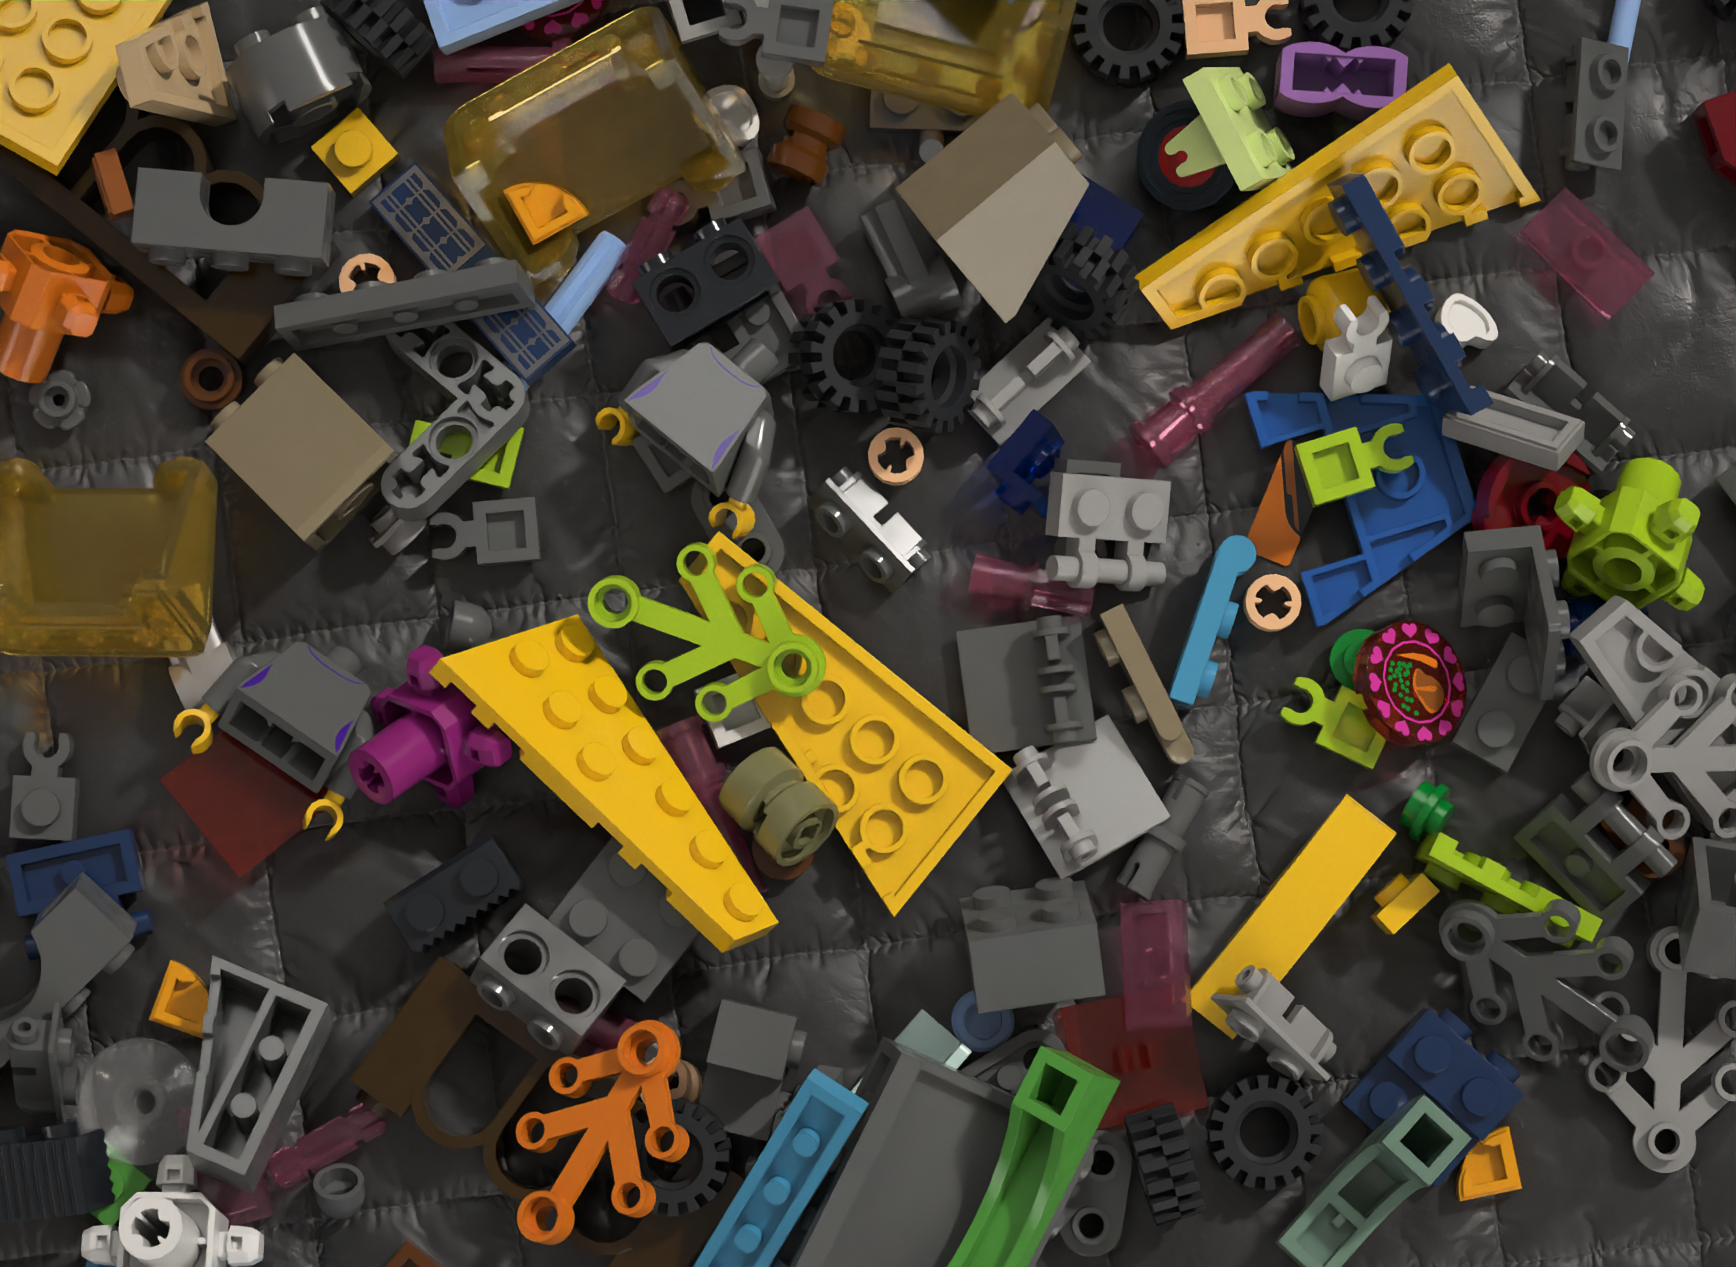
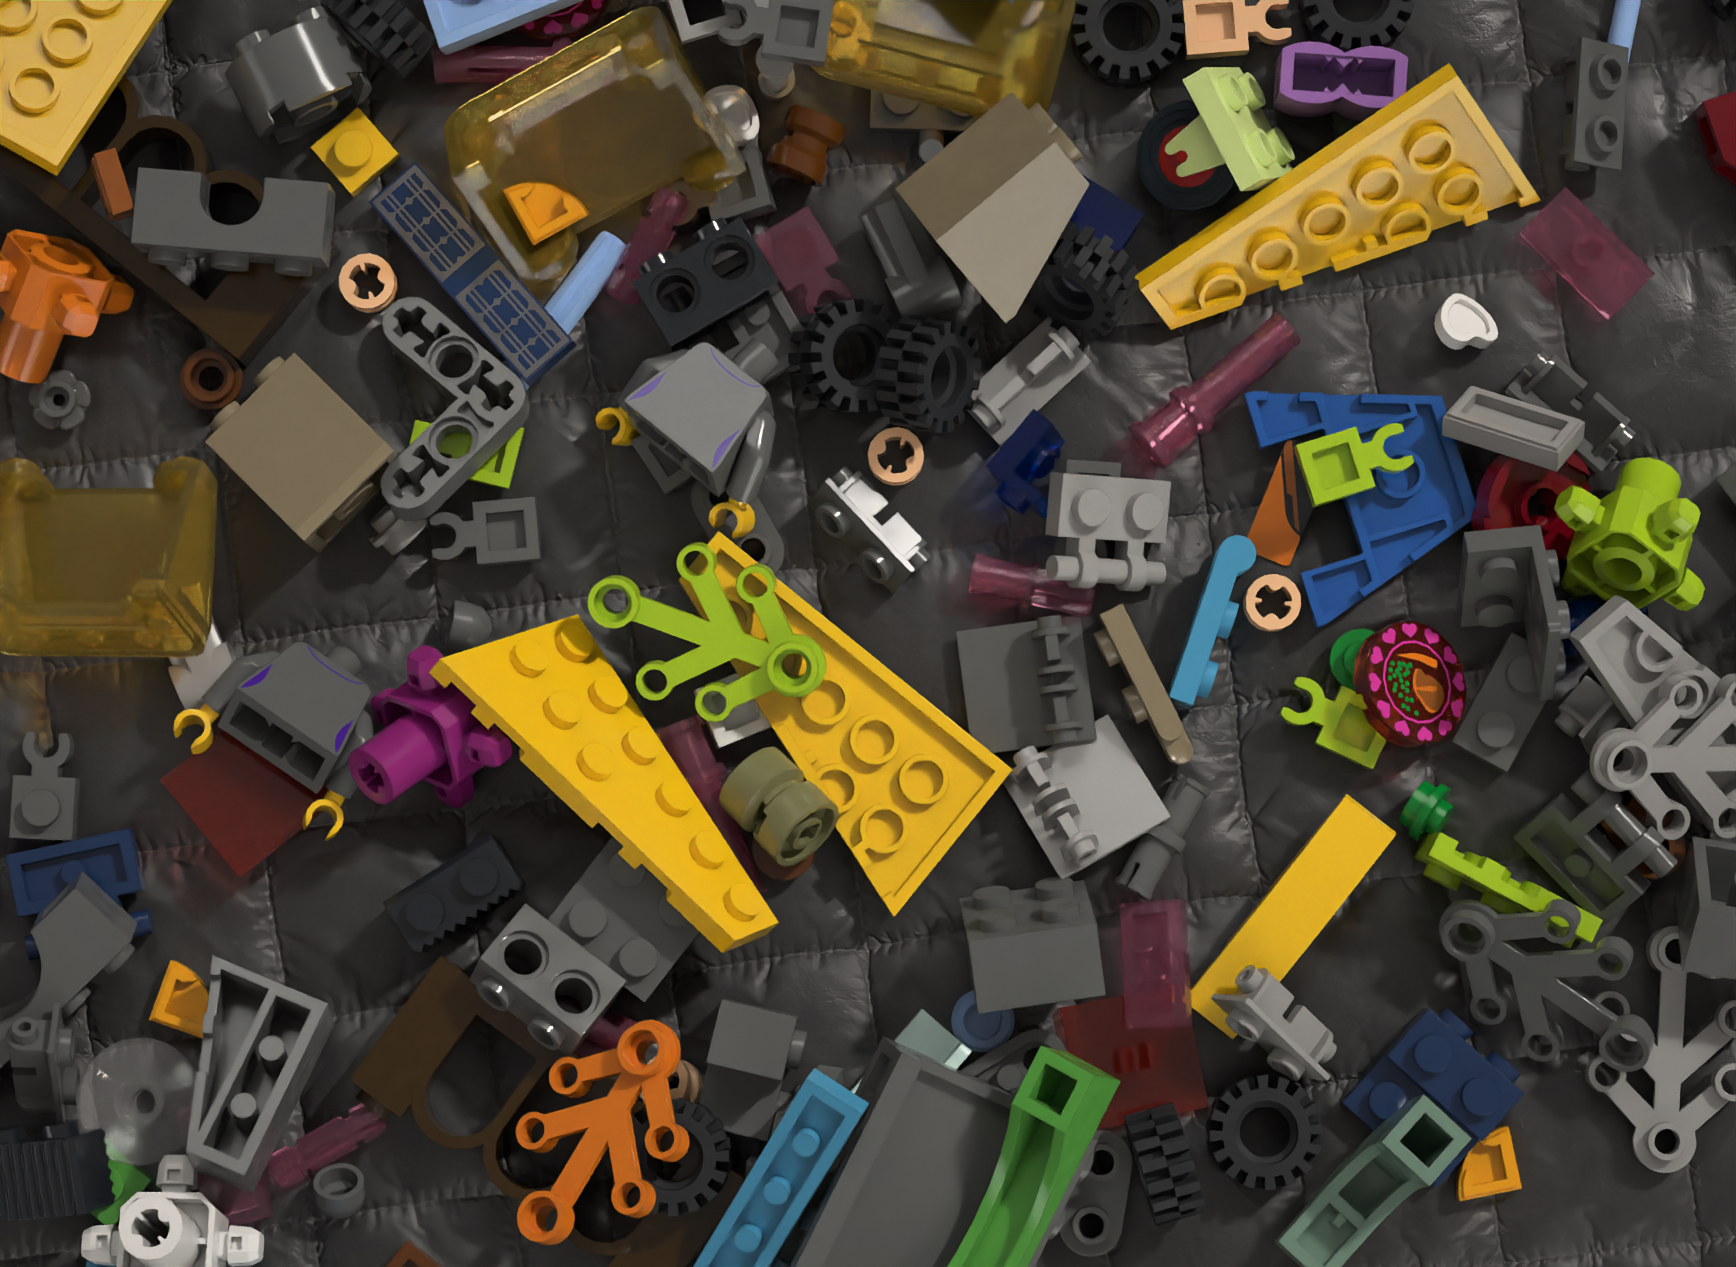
tan wing [115,1,237,127] -> none
dark grey plate [274,257,535,352] -> none
yellow head [1298,268,1391,351] -> none
white plate [1319,295,1393,401] -> none
dark blue wing [1327,173,1494,416] -> none
yellow plate [1369,872,1440,935] -> none

